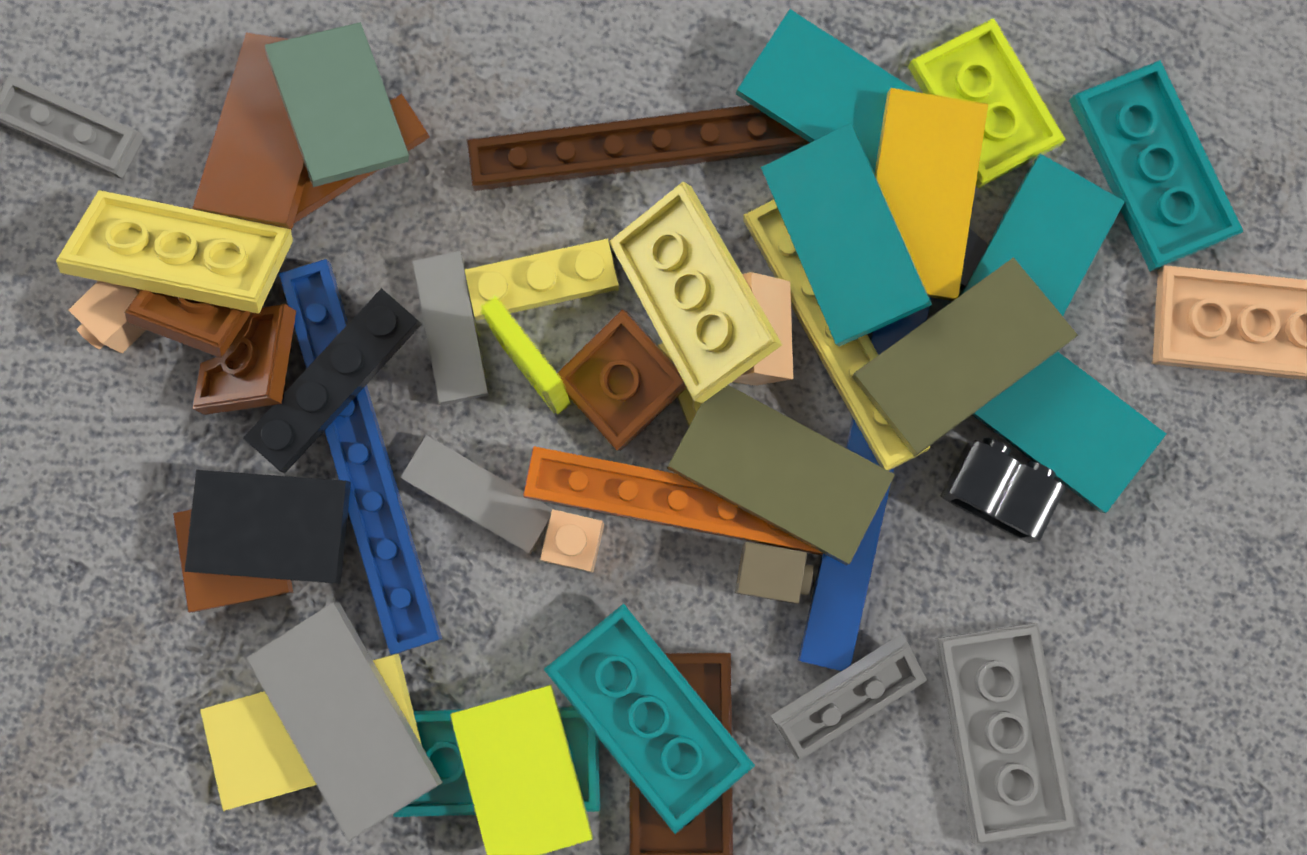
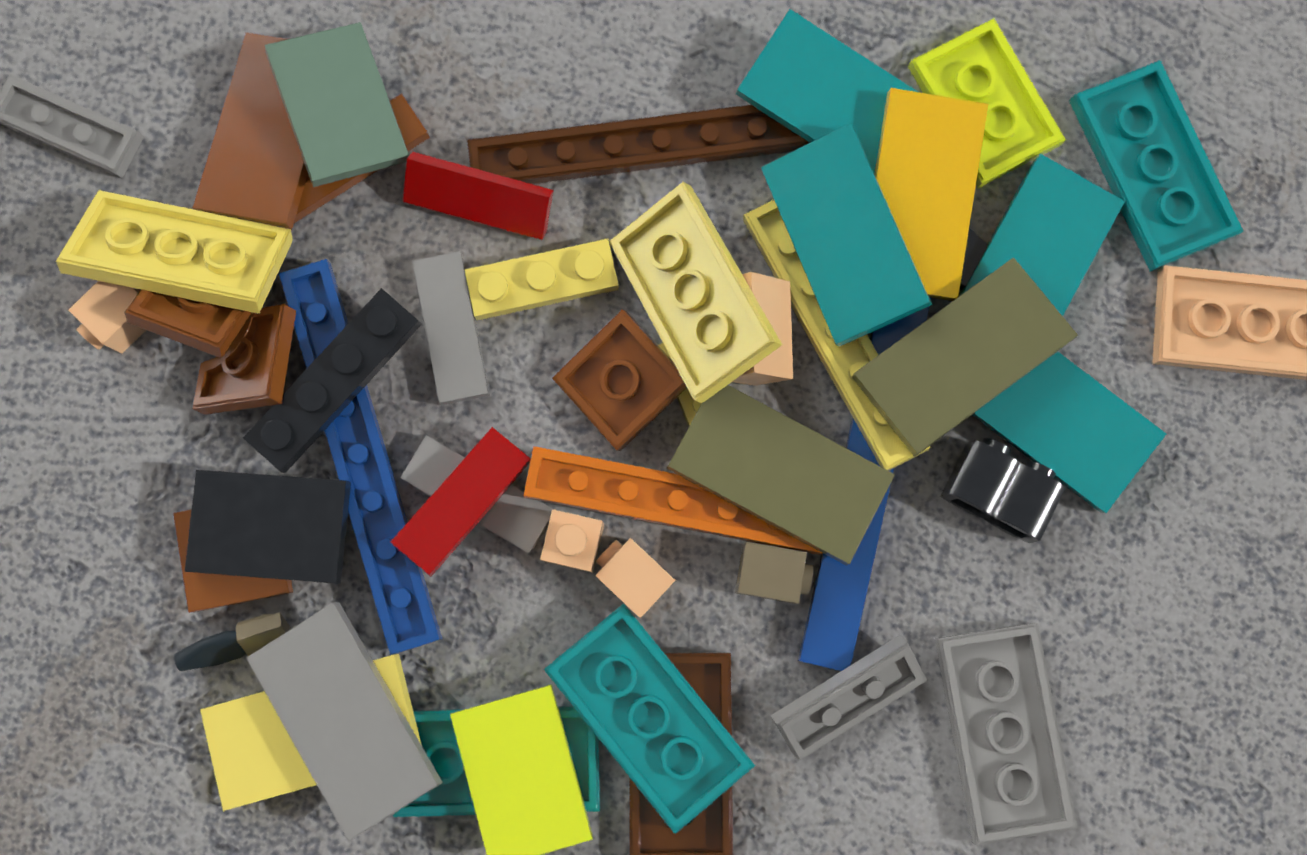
neon yellow tile [480,295,571,415] -> none
none -> piece [174,612,291,671]
none -> red tile [391,427,531,577]
none -> red tile [403,151,554,240]
none -> light nougat brick [595,538,675,618]

